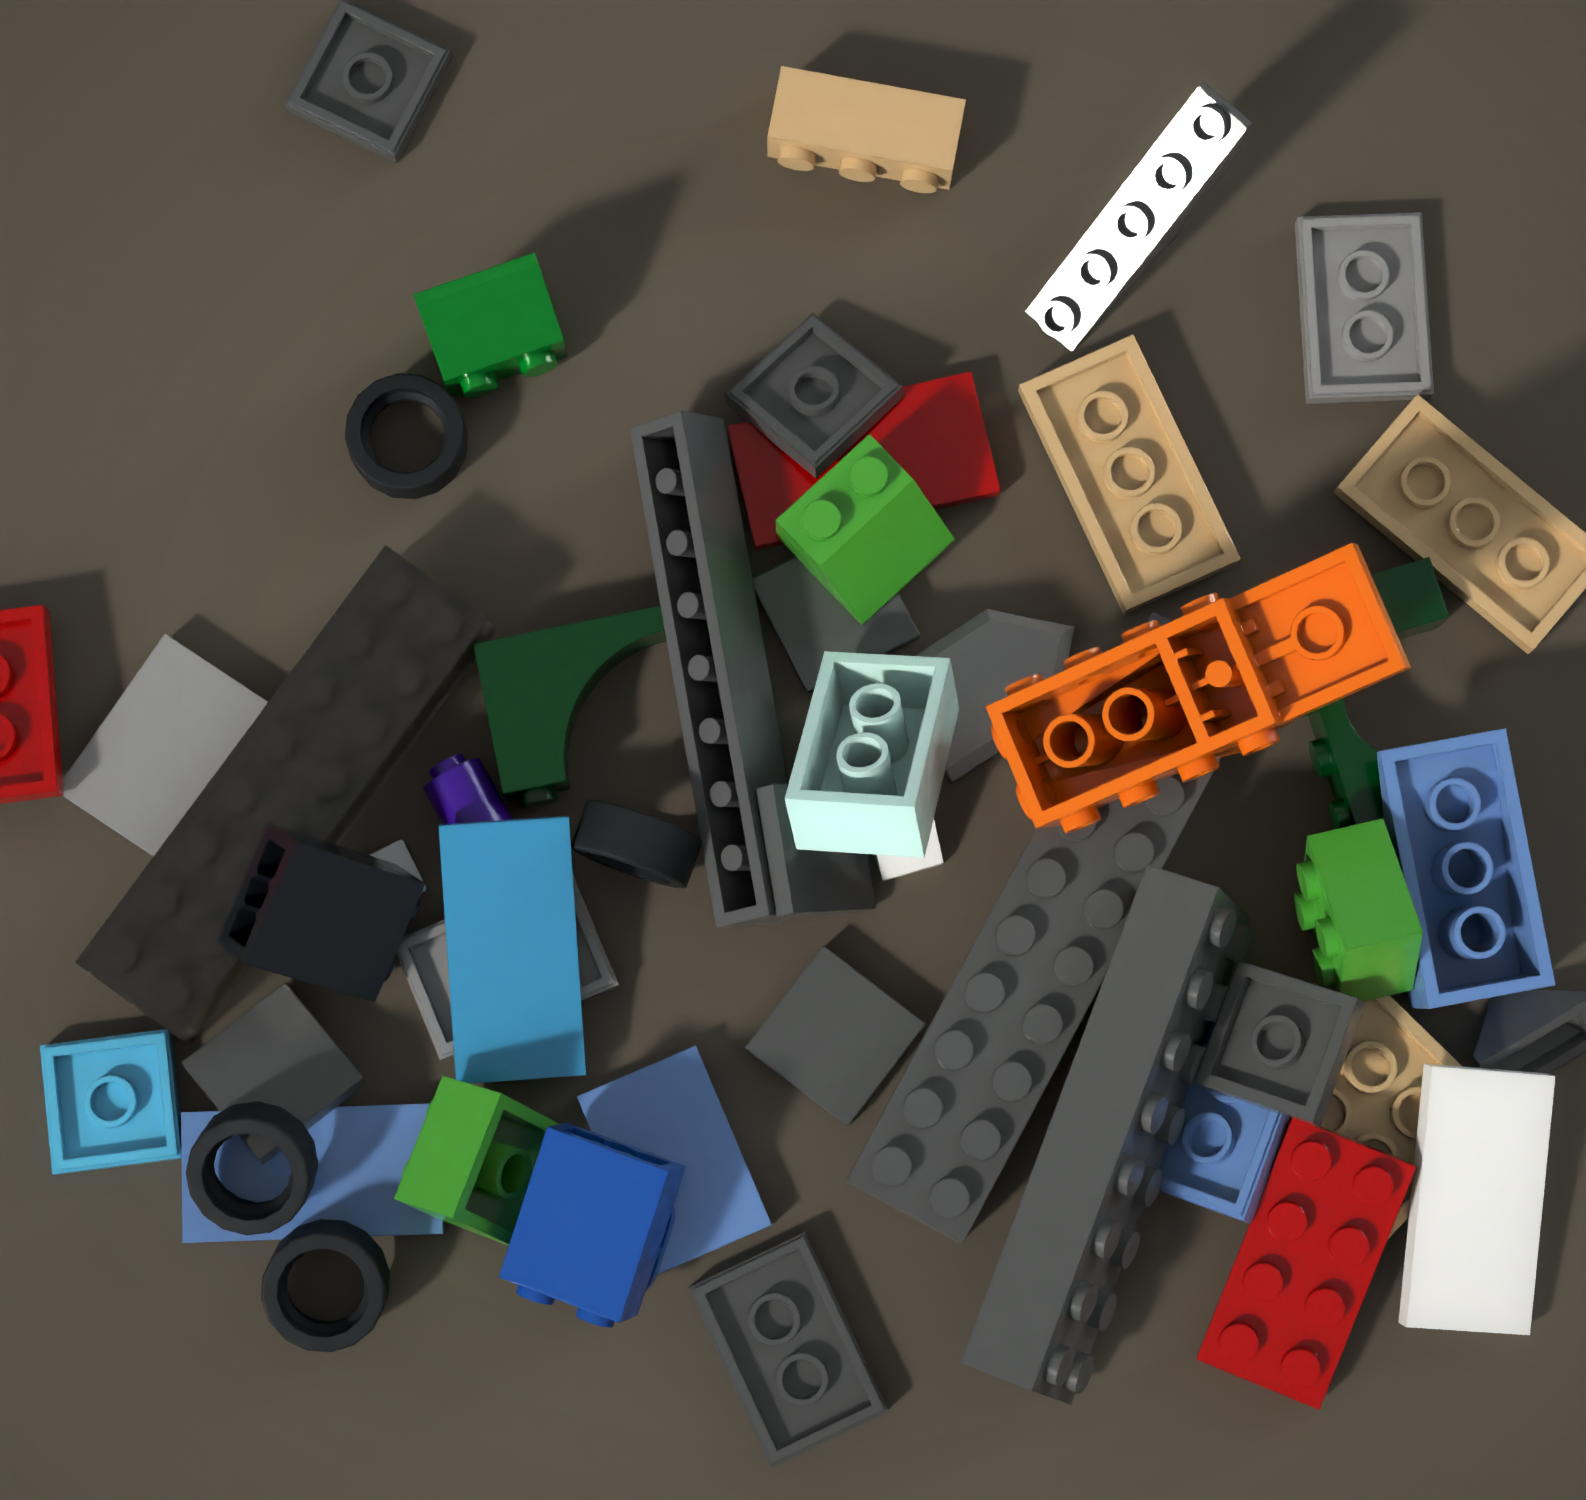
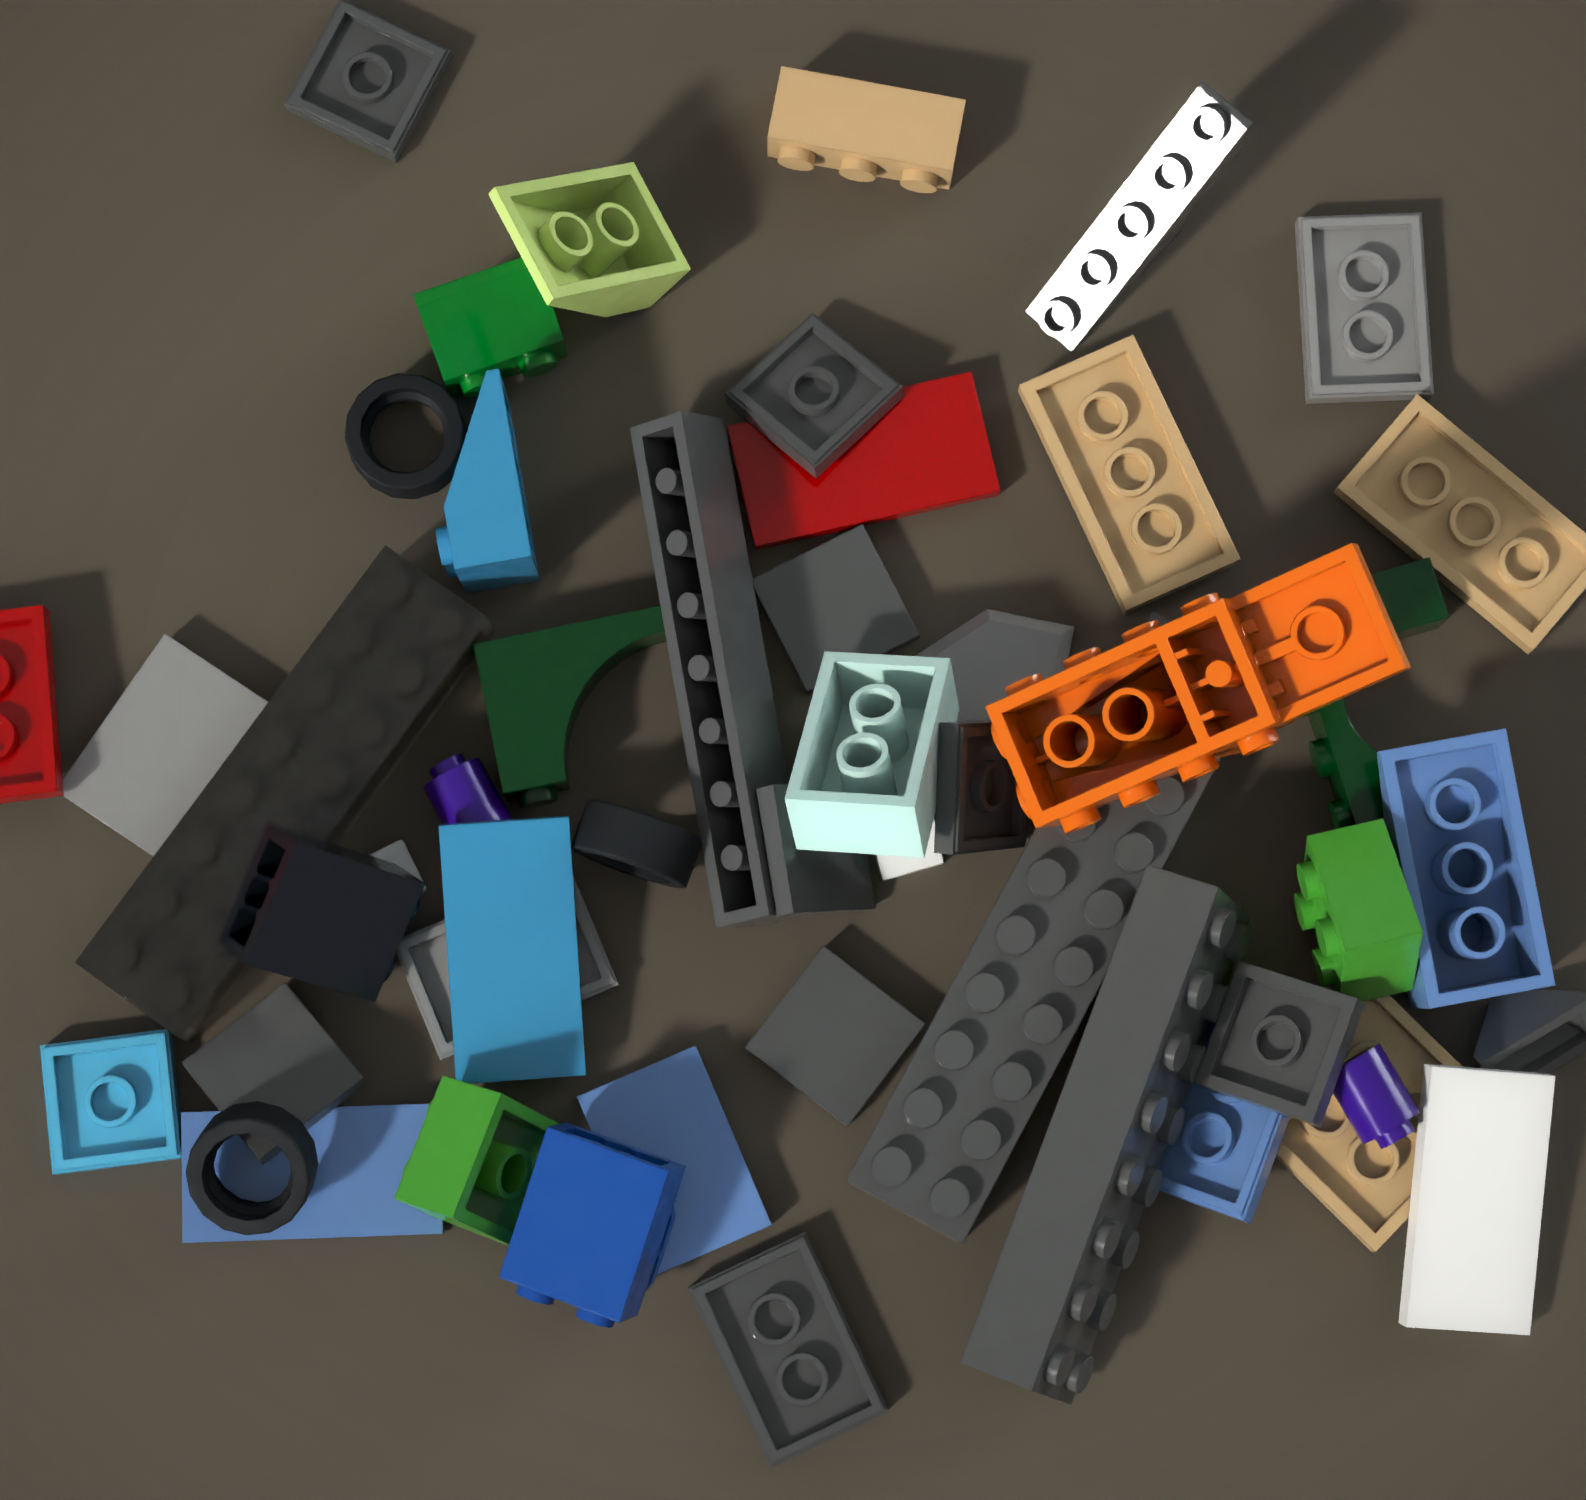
black tyre [261,1219,390,1352] -> none
bright green slope [776,434,955,626] -> none
red plate [1196,1118,1416,1410] -> none
none -> dark azure slope [435,369,540,594]
none -> yellowish green slope [488,162,691,317]
none -> dark grey tile [934,720,1027,855]
none -> dark purple brick [1333,1043,1420,1149]

